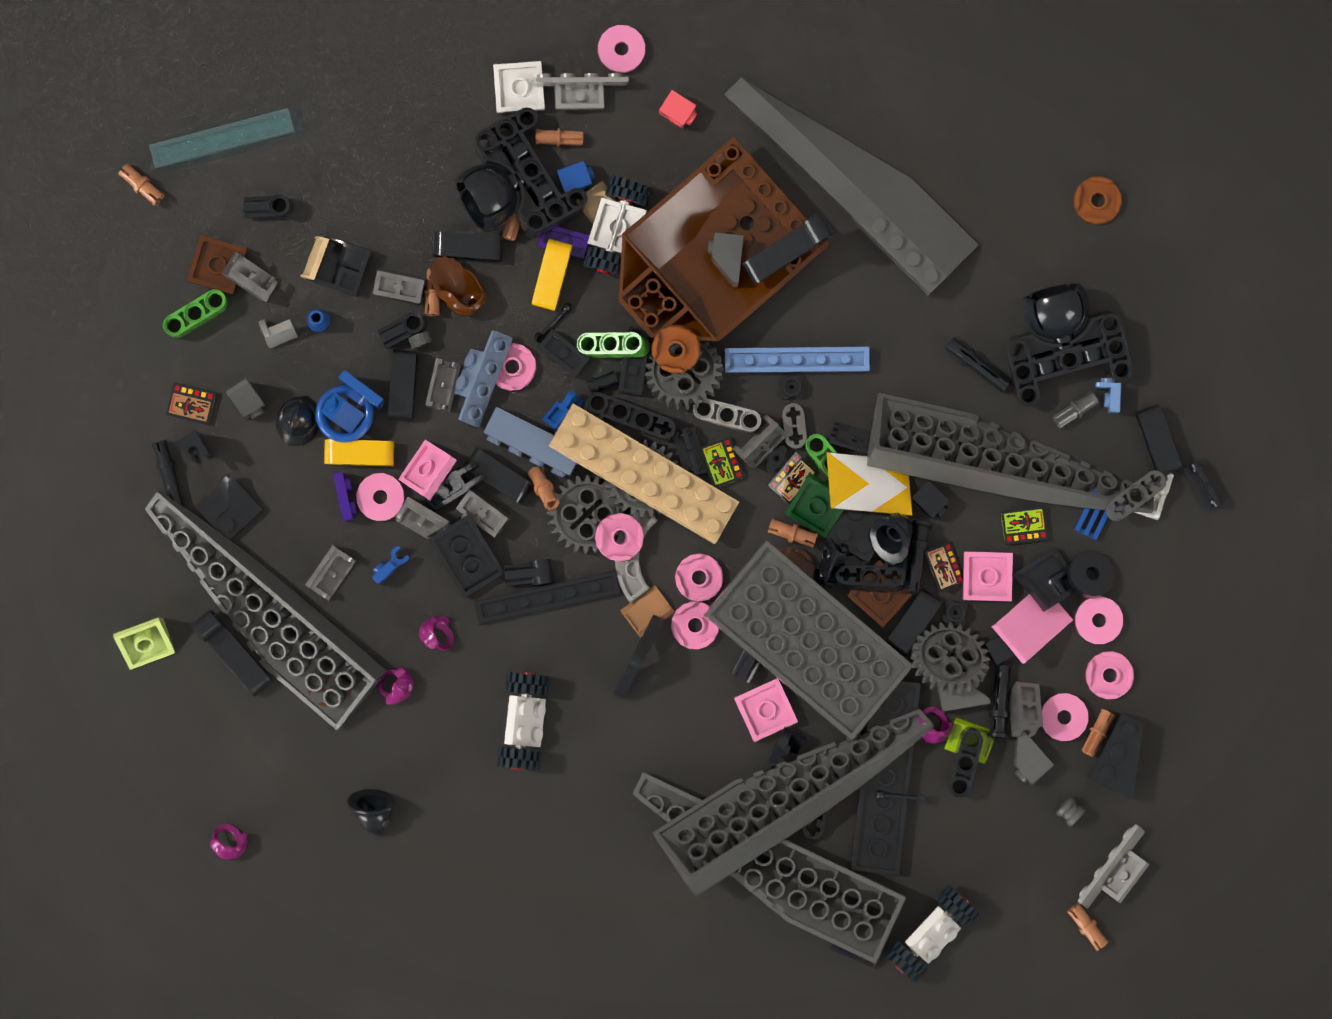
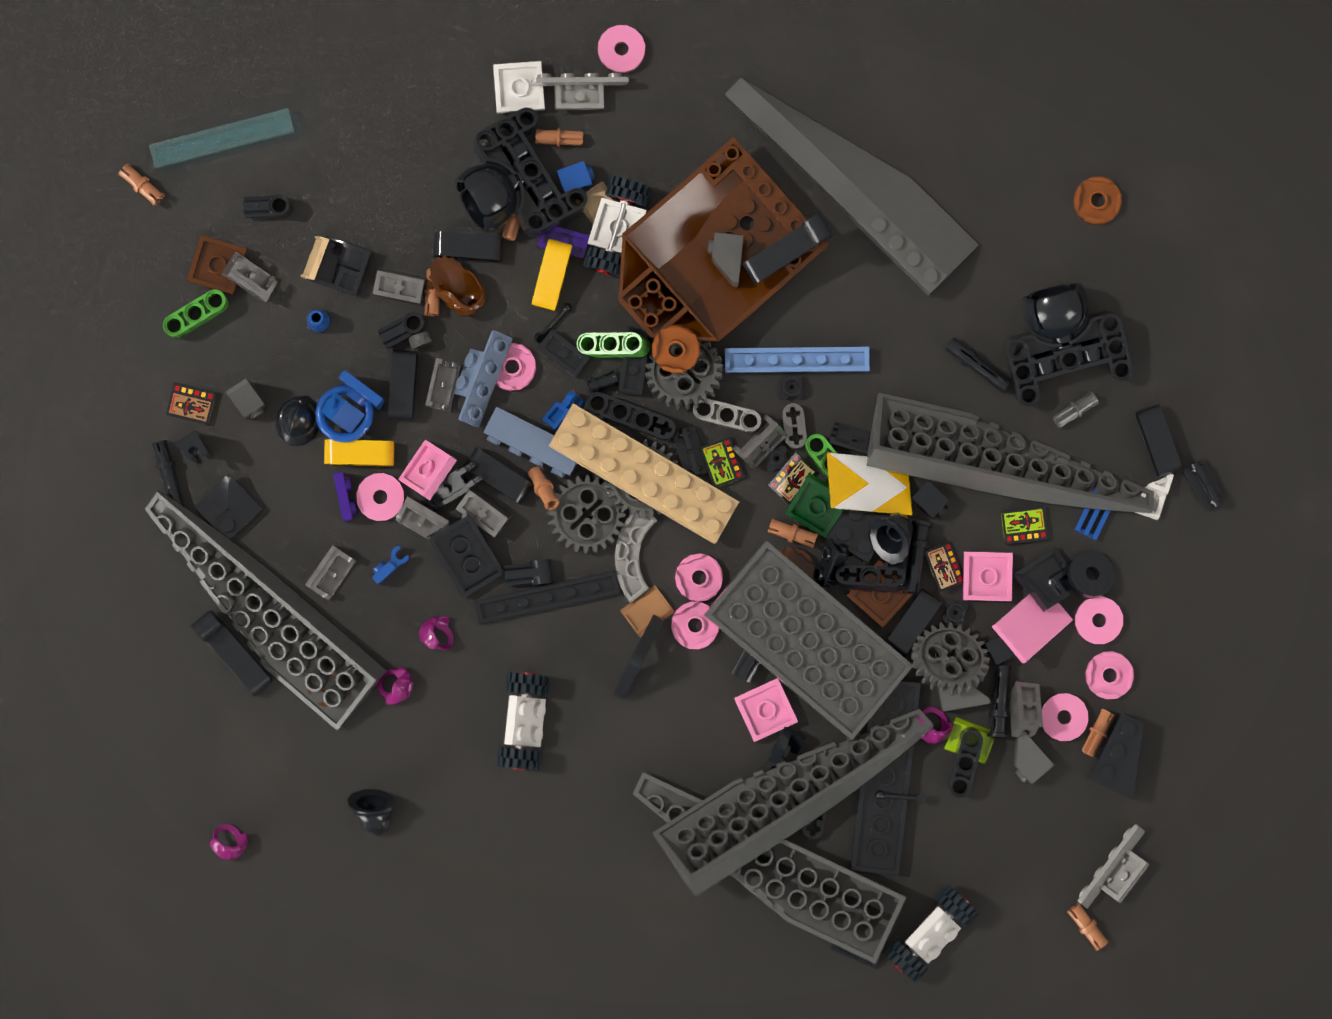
yellowish green slope [113,617,175,670] -> none
light grey tile [258,319,298,348] -> none
bright pink tile [595,513,644,562] -> none
coral brick [659,90,697,129] -> none
dark grey wheel [1056,796,1086,826] -> none
medium blue bracket [1095,378,1121,414] -> none
dark grey beam [1106,470,1166,521] -> none

